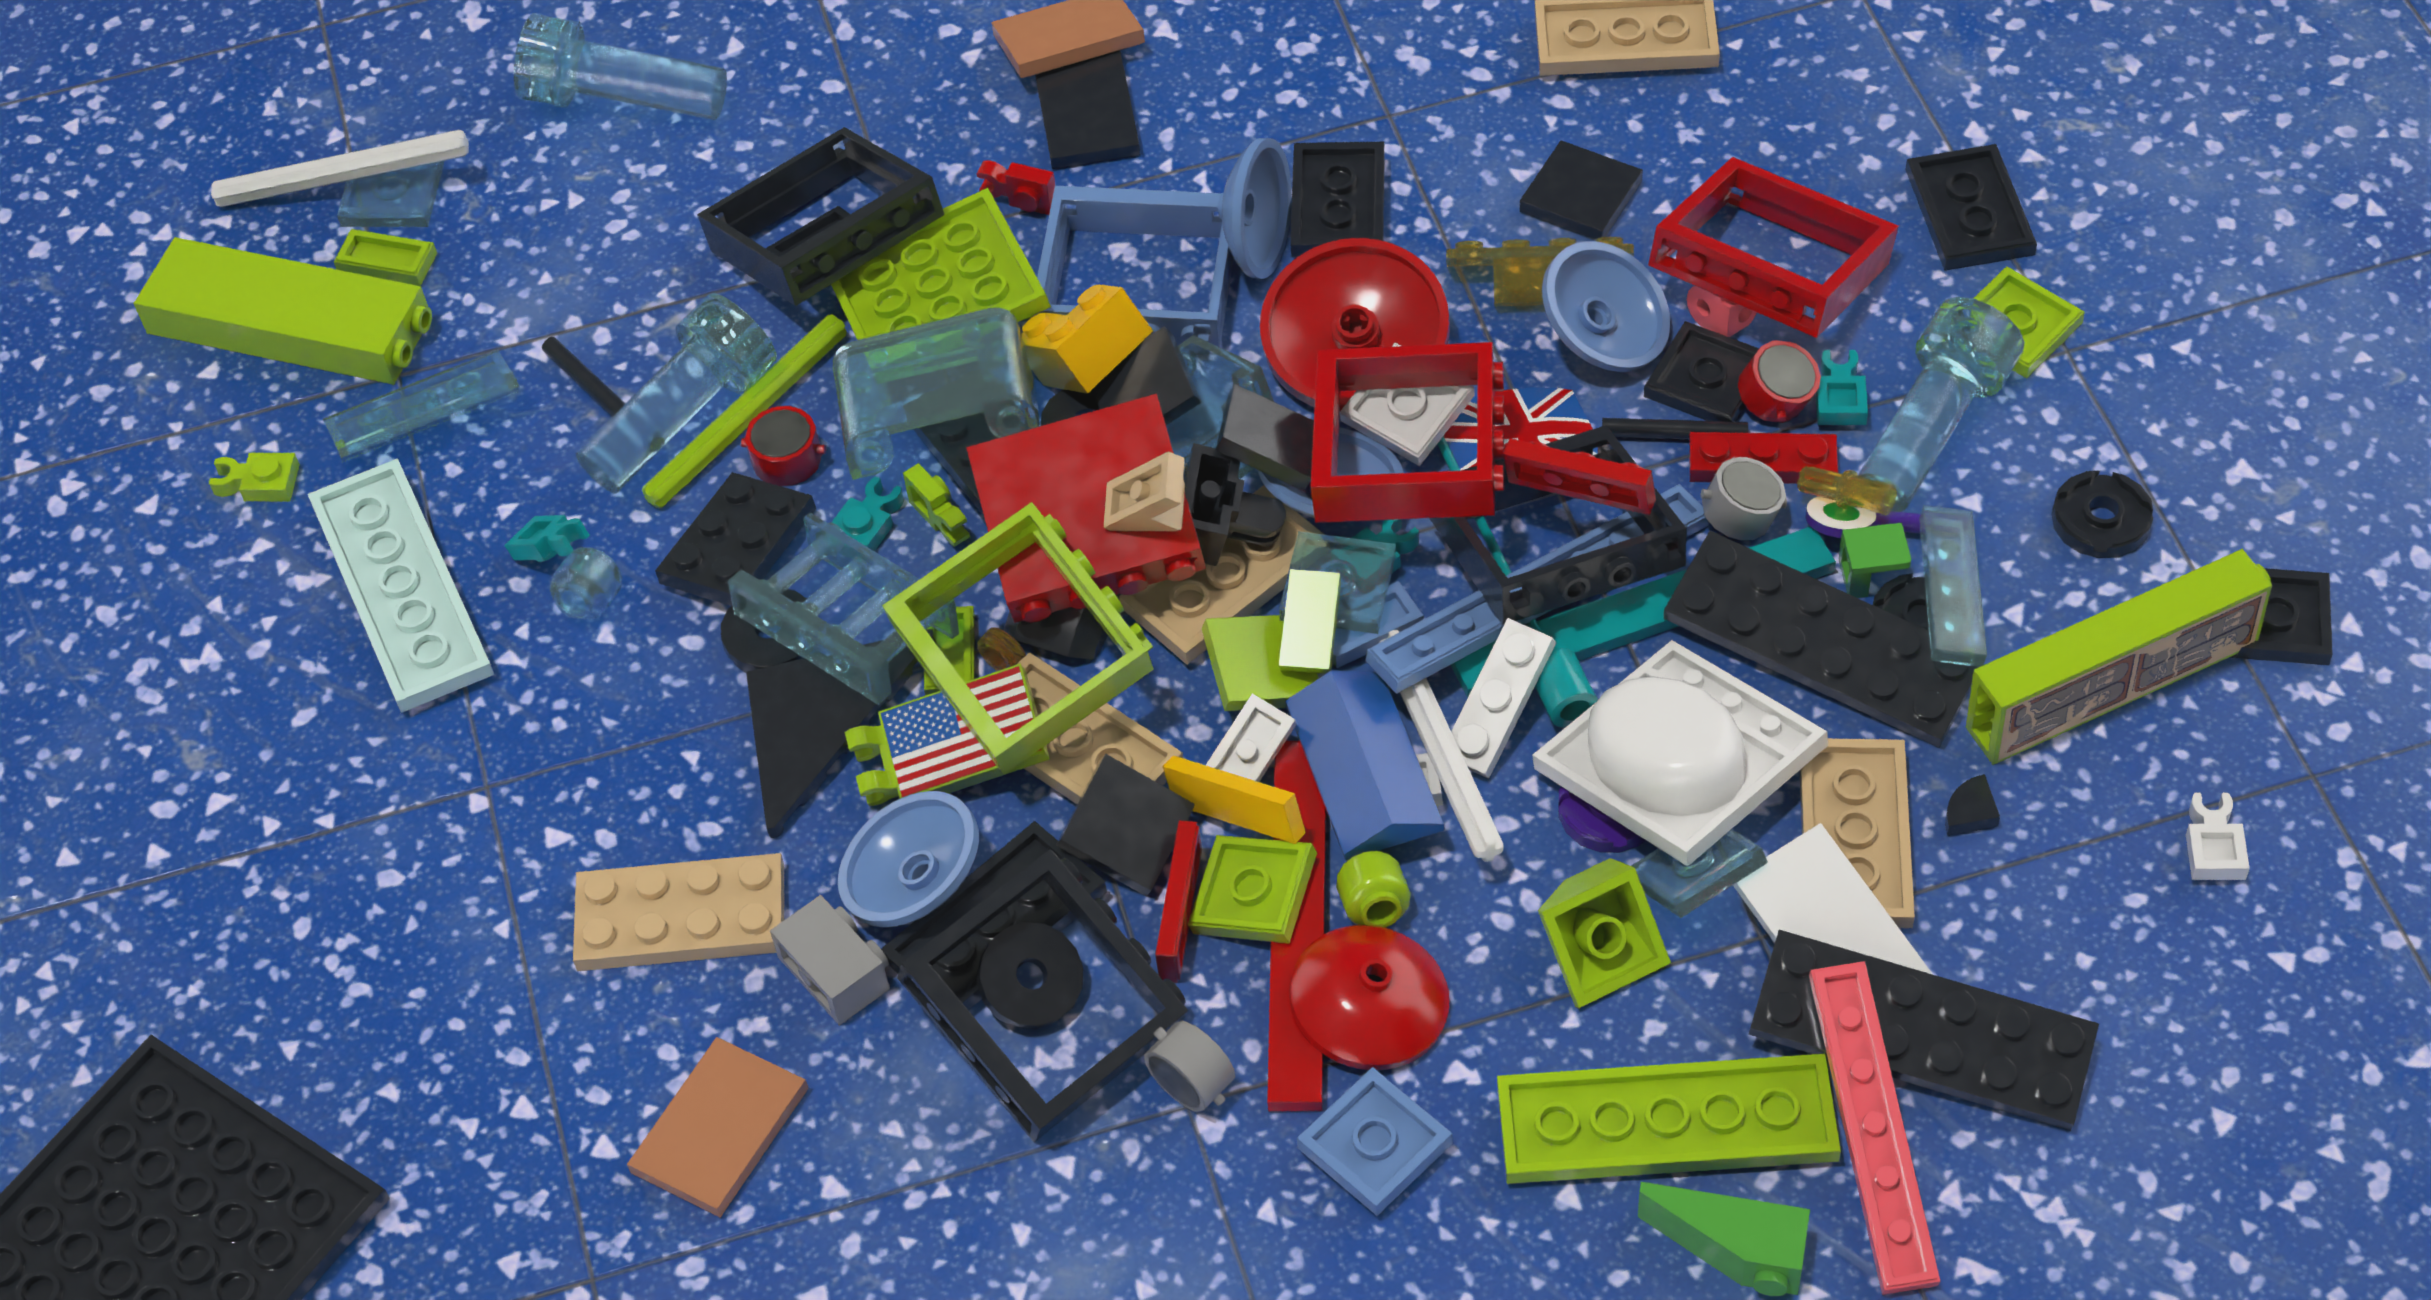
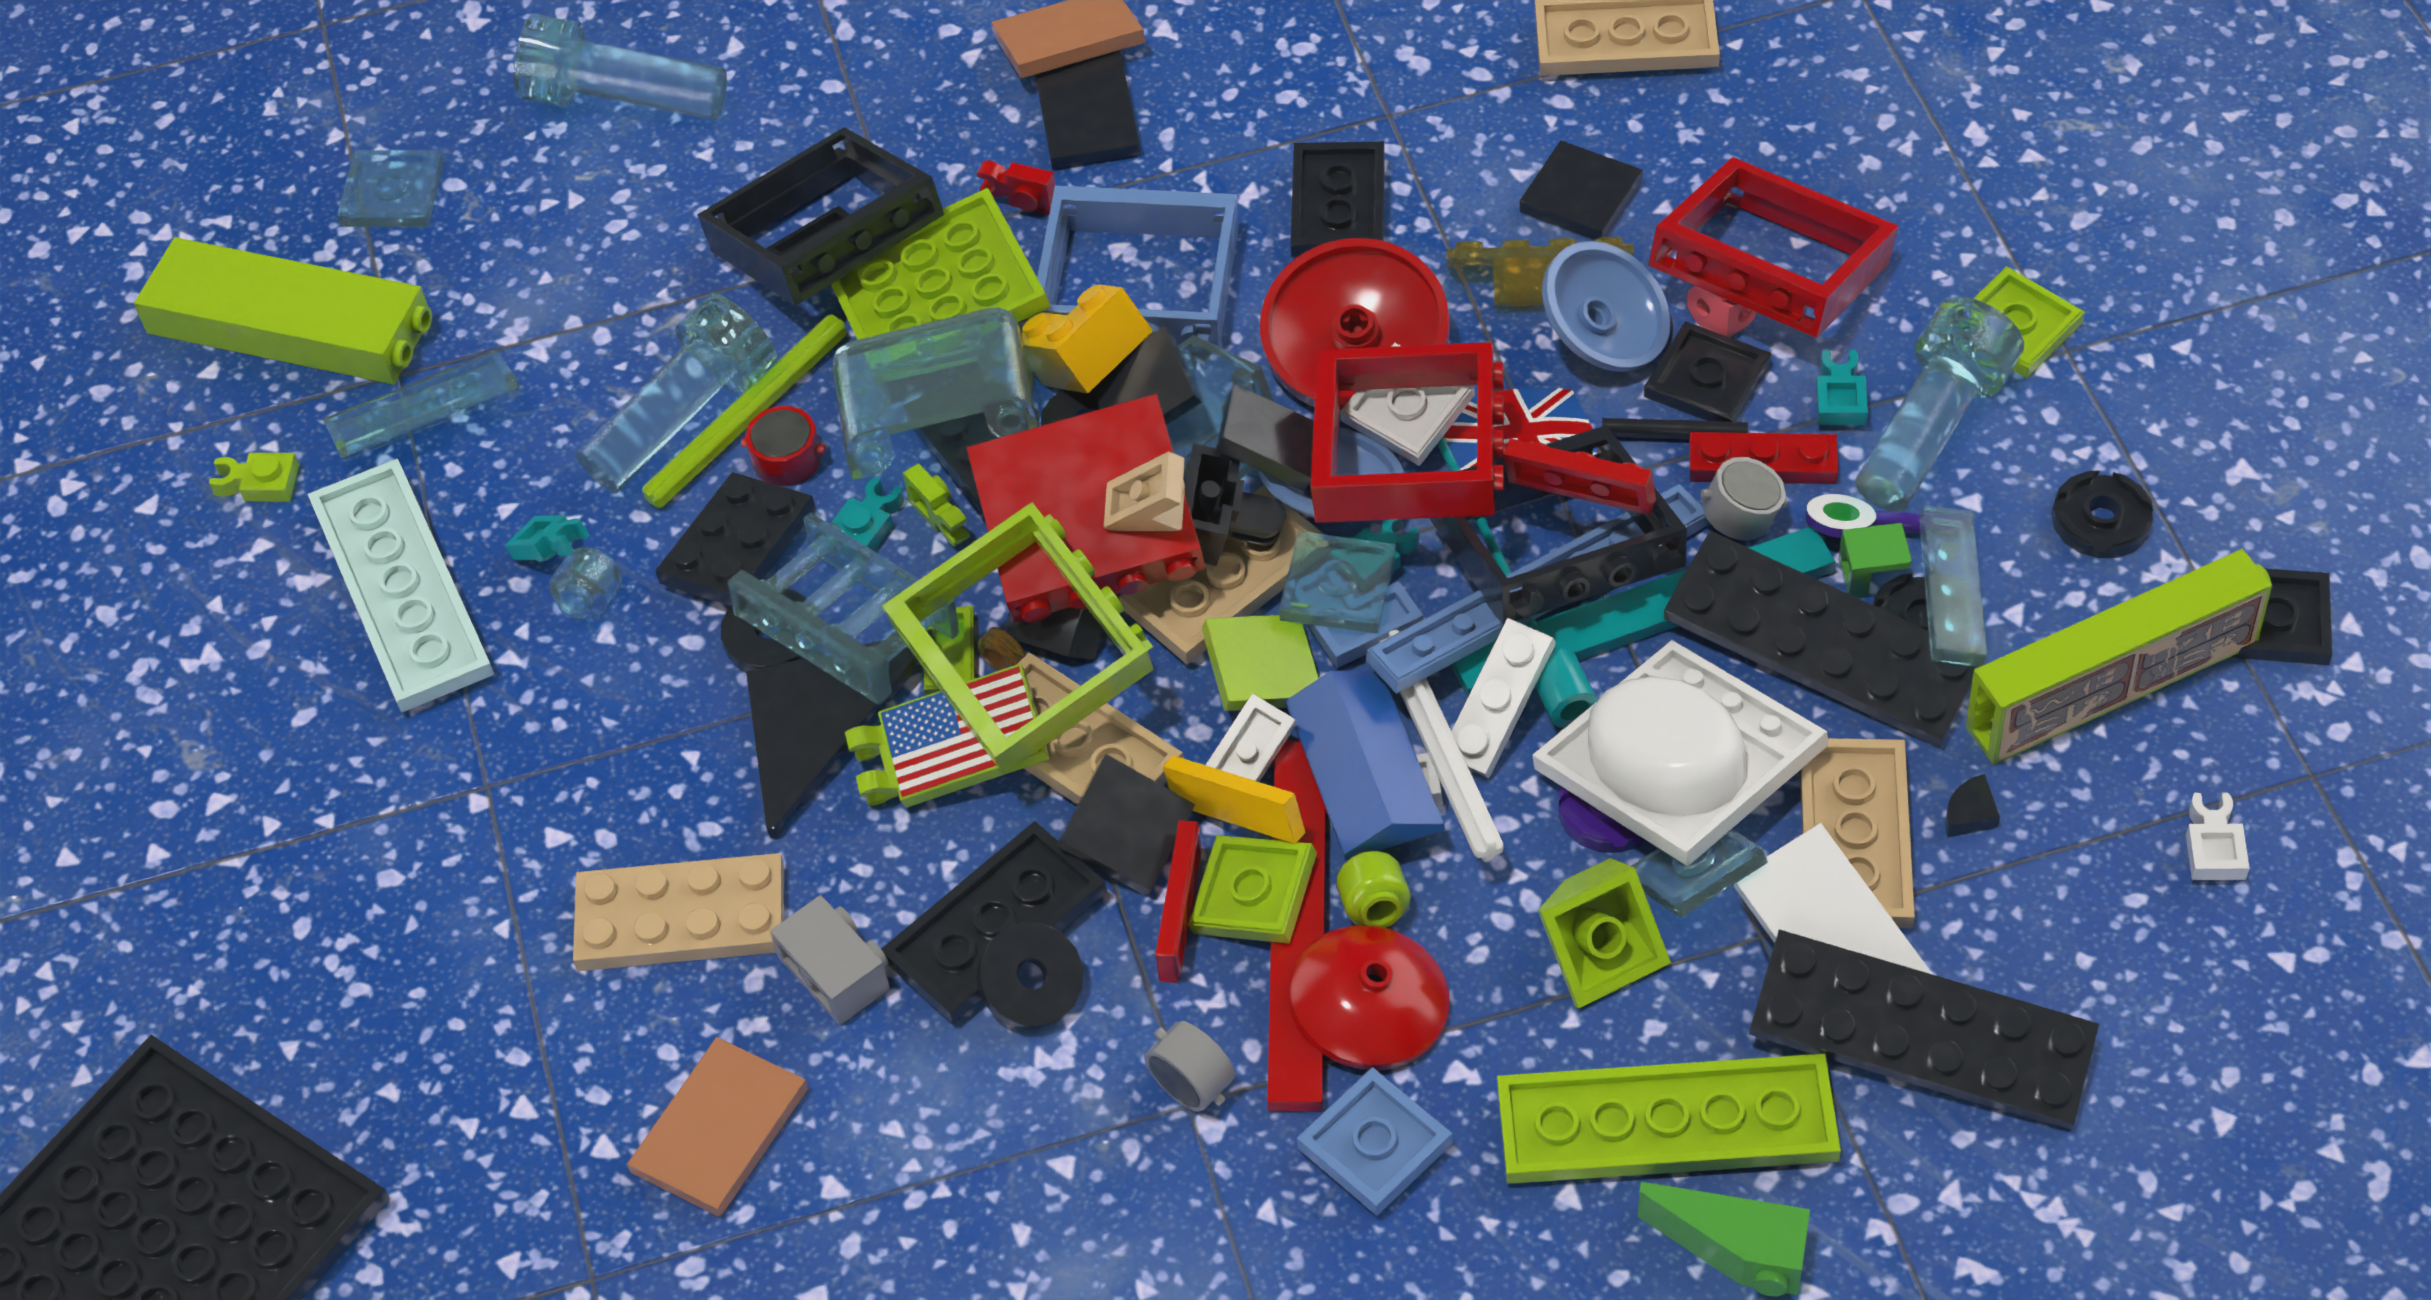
white axle [211,130,469,207] -> none
lime tile [334,229,437,286] -> none
black bar [542,337,639,429] -> none
medium blue dish [838,791,979,927] -> none
black window [897,849,1188,1142] -> none
medium blue dish [1218,138,1292,279] -> none
tile [1279,569,1341,674] -> none
piece [1738,340,1821,423] -> none
clear yellow axle [1797,466,1897,515] -> none
coral tile [1809,961,1940,1295] -> none
black tile [1905,144,2037,271] -> none

